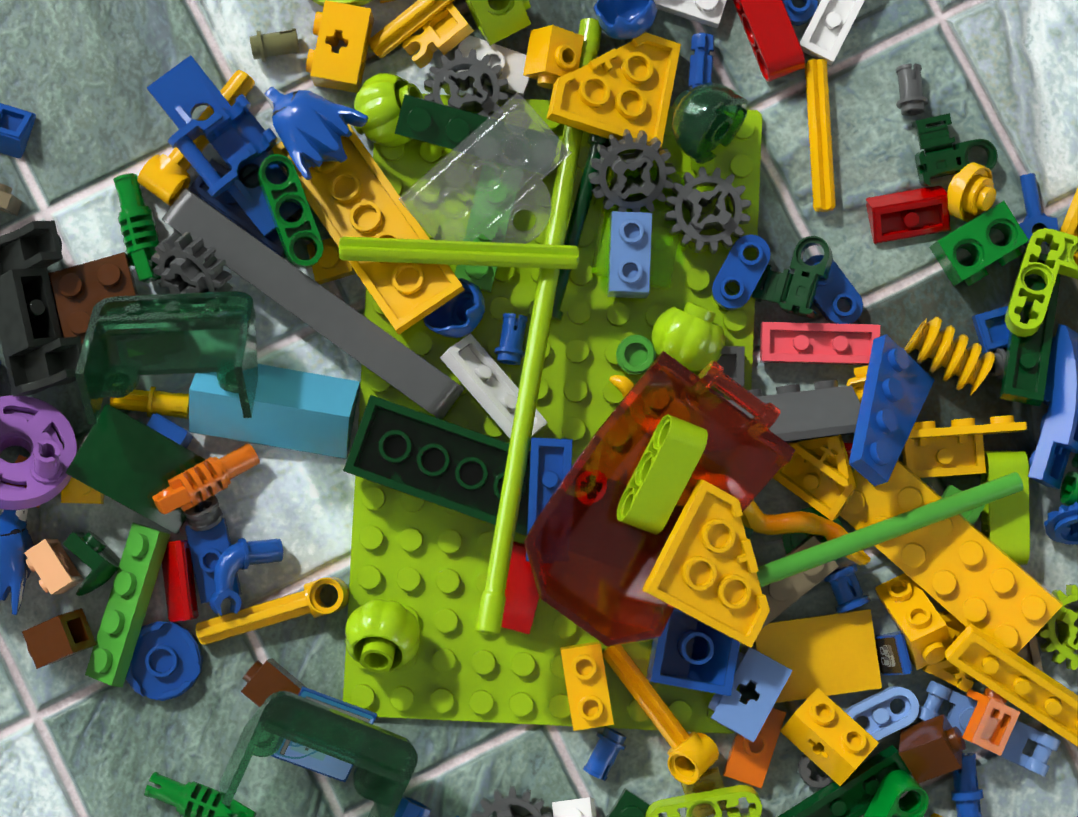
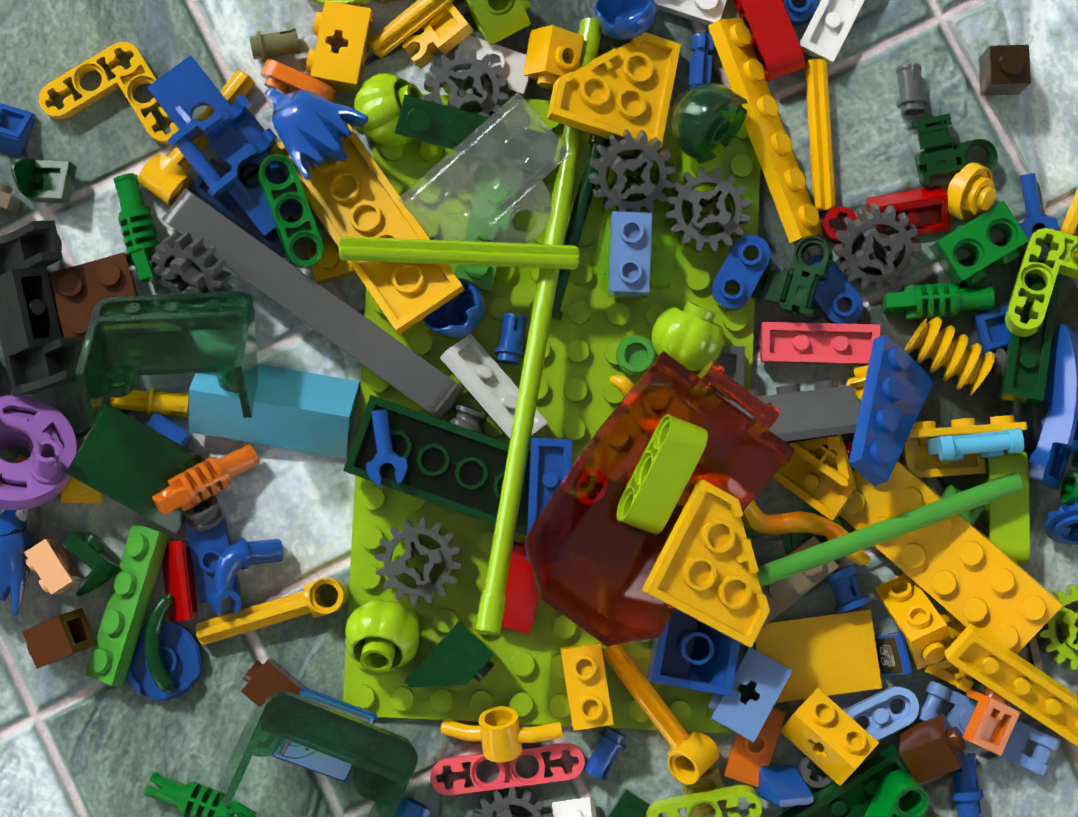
none -> dark green plate [11,158,77,204]
none -> yellow beam [38,42,179,145]
none -> dark green piece [144,593,174,694]
none -> orange plate [260,59,338,102]
none -> blue bar [366,409,408,487]
none -> dark grey gear [375,518,462,605]
none -> dark green slope [404,620,495,687]
none -> coral beam [430,742,585,796]
none -> yellow piece [440,706,563,763]
none -> dark grey bush [449,404,488,434]
none -> yellow plate [708,18,823,243]
none -> blue slope [758,764,814,807]
none -> red bush [820,206,857,244]
none -> dark grey gear [833,203,921,290]
none -> green hinge [882,283,995,320]
none -> medium azure plate [926,428,1024,462]
none -> dark brown brick [979,45,1031,96]

